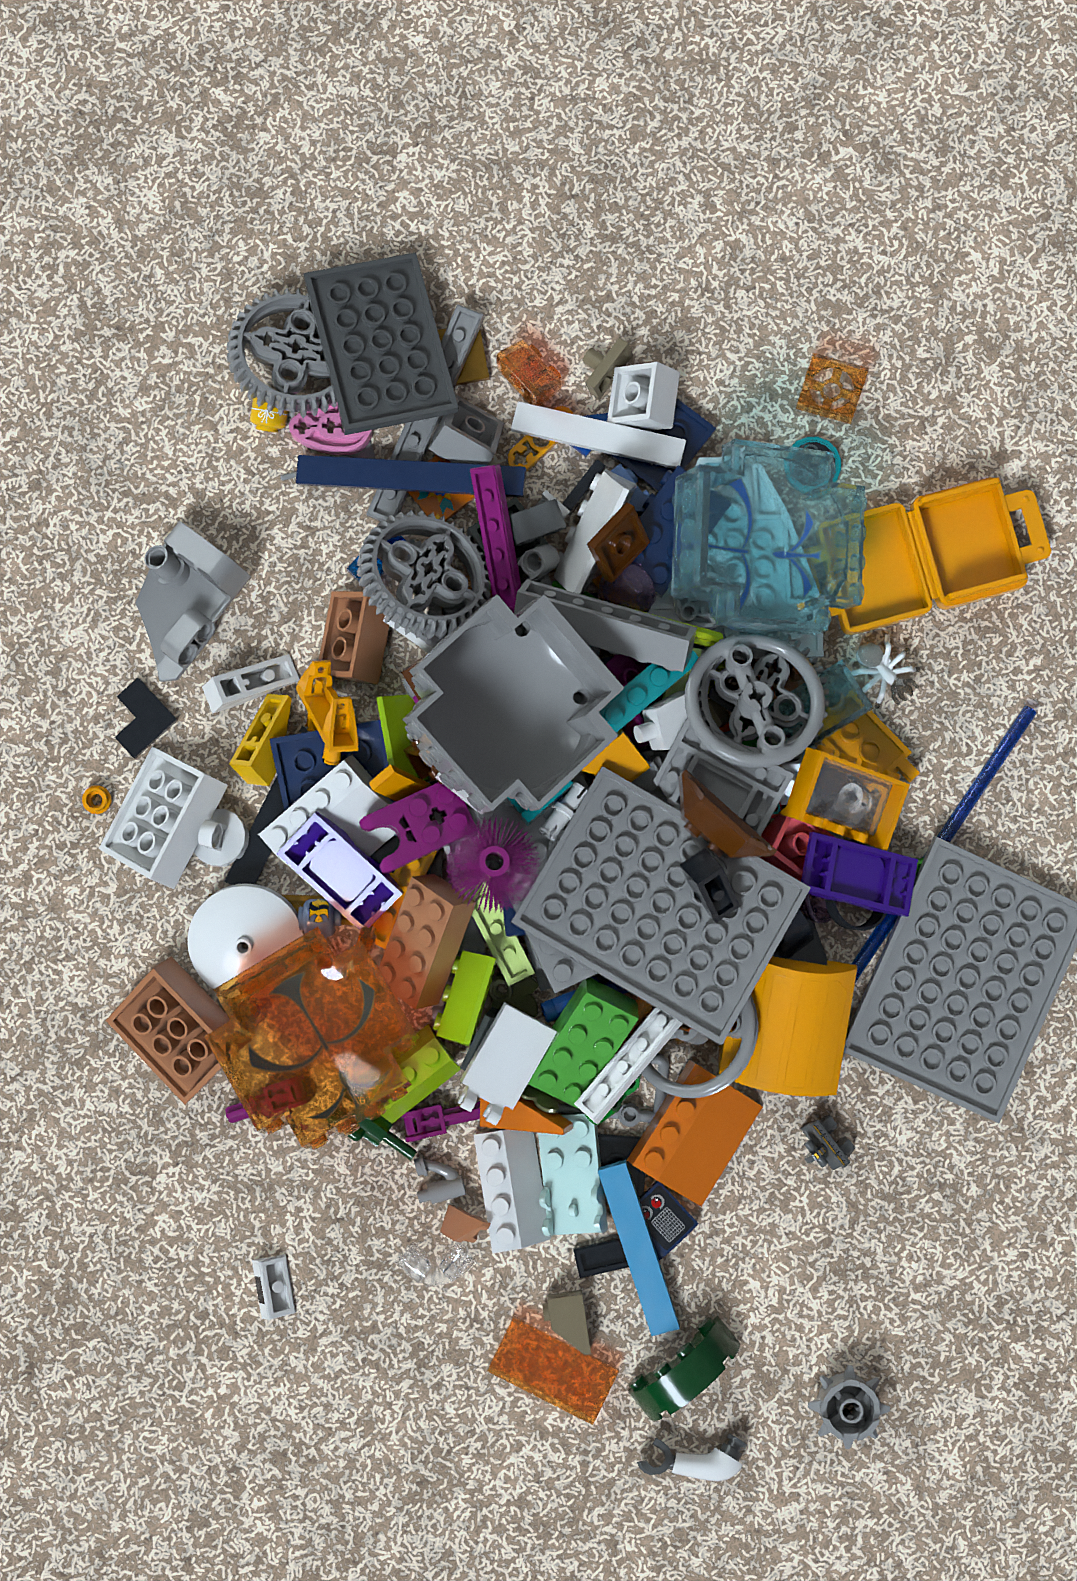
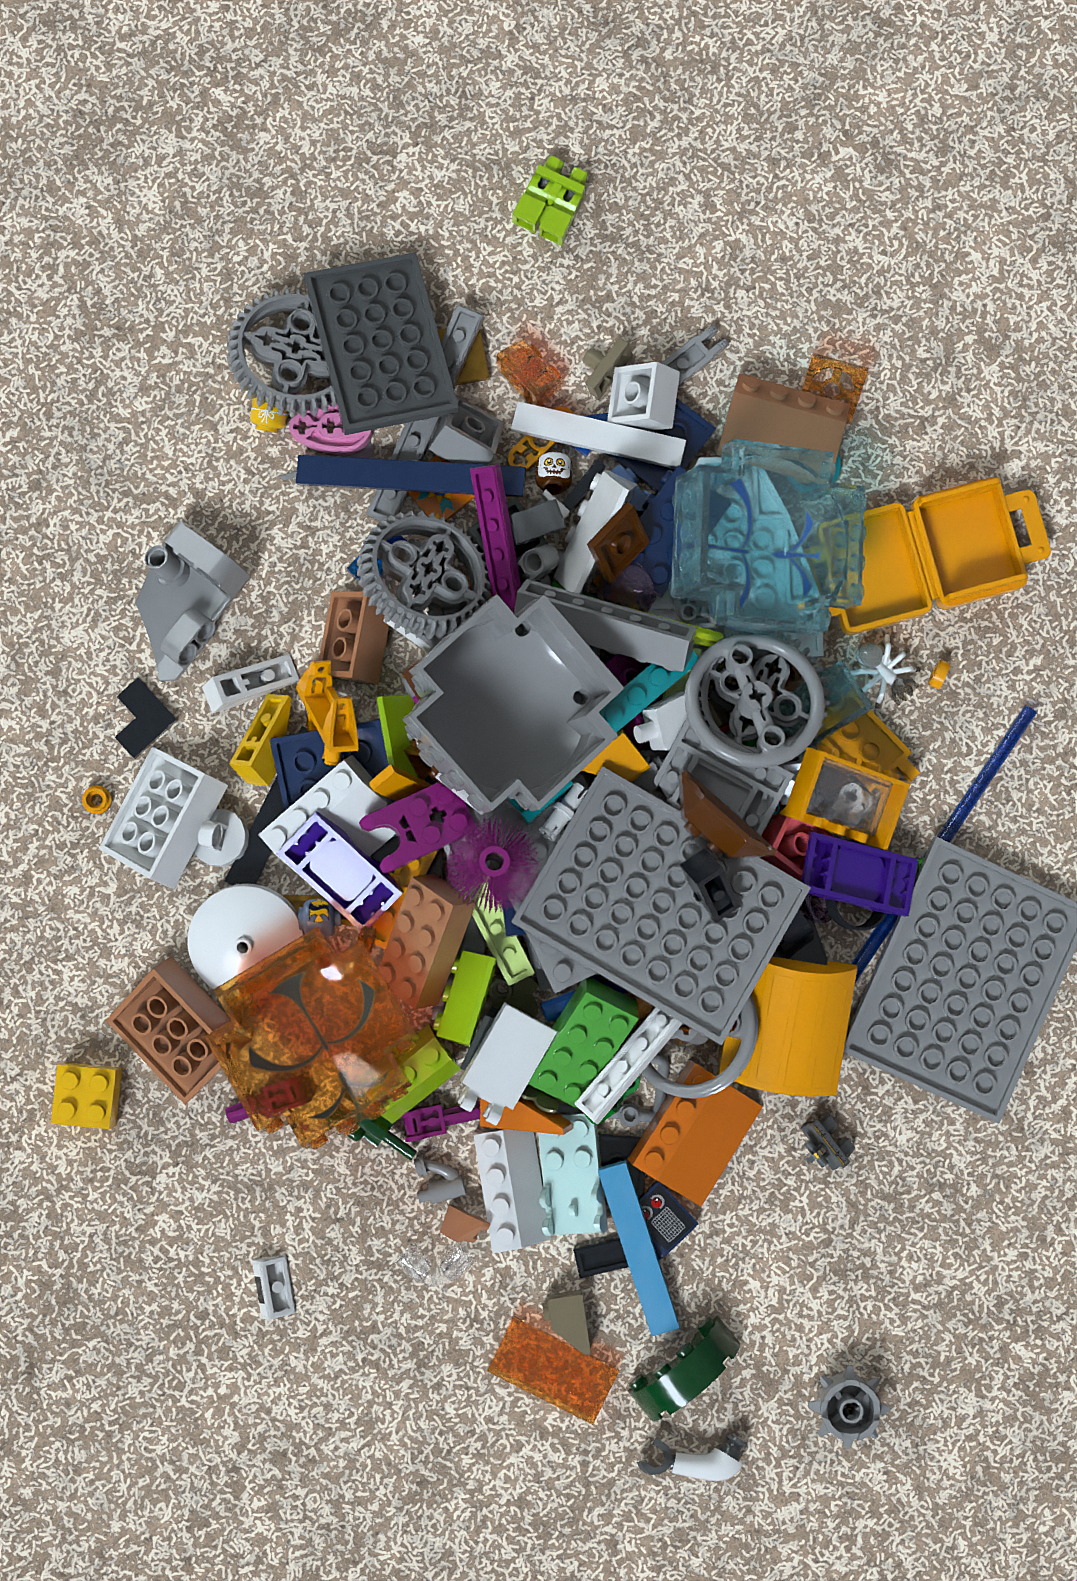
none -> yellow brick [51,1062,123,1129]
none -> lime hips [512,155,588,246]
none -> head [535,450,573,495]
none -> light grey hinge [661,325,729,387]
none -> nougat slope [716,373,850,486]
none -> light orange tile [928,659,951,690]

